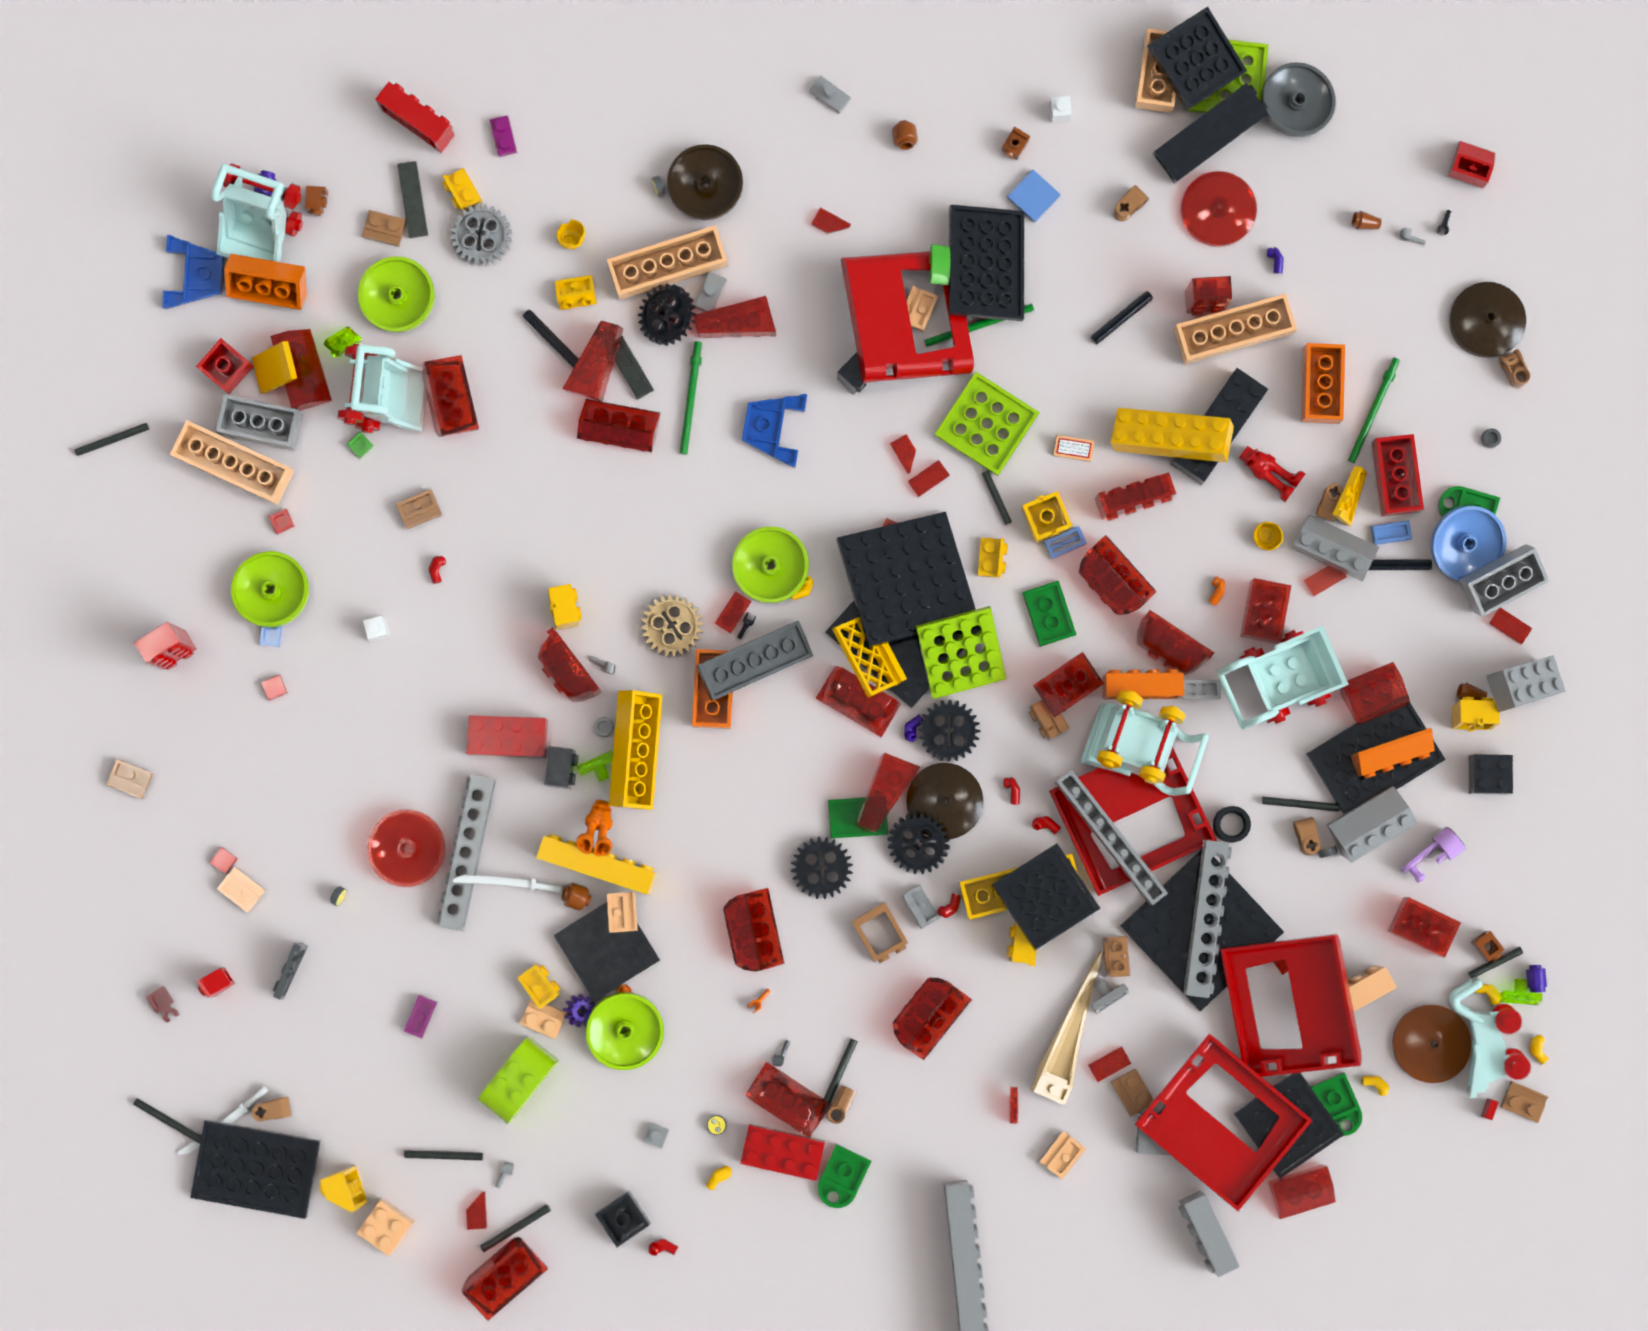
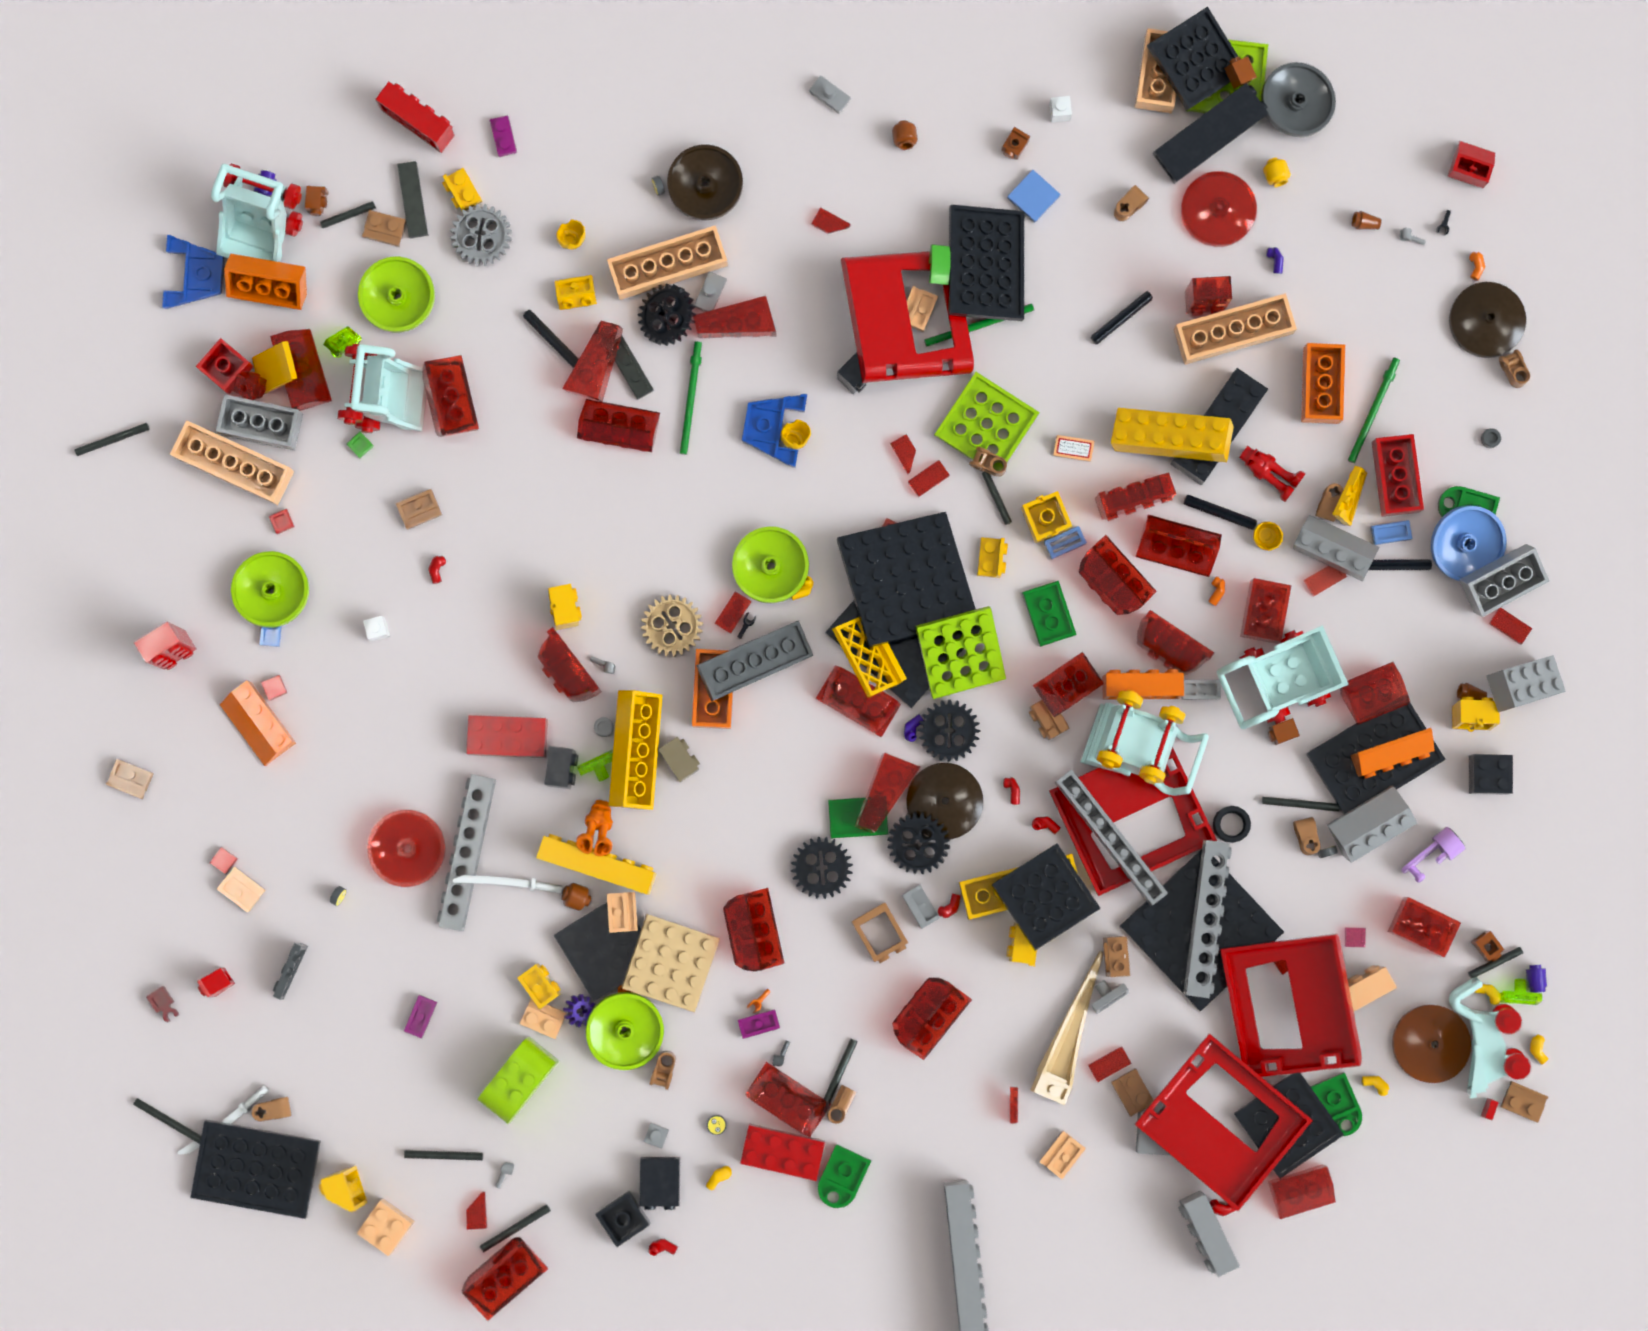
none -> orange slope [220,680,296,766]
none -> clear red brick [233,371,267,400]
none -> pearl dark grey bar [320,201,376,229]
none -> tan plate [621,914,720,1012]
none -> black brick [640,1157,680,1210]
none -> medium nougat piece [649,1051,676,1090]
none -> dark tan brick [658,737,700,782]
none -> magenta plate [738,1009,780,1039]
none -> yellow hair [780,419,811,449]
none -> medium nougat piece [969,447,1007,477]
none -> clear red slope [1136,514,1222,577]
none -> black axle [1184,495,1257,530]
none -> red arm [1209,1199,1236,1216]
none -> dark orange brick [1225,56,1257,89]
none -> yellow head [1263,157,1291,187]
none -> dark orange brick [1268,718,1300,745]
none -> clear pink tile [1345,927,1366,947]
none -> orange arm [1469,252,1486,281]

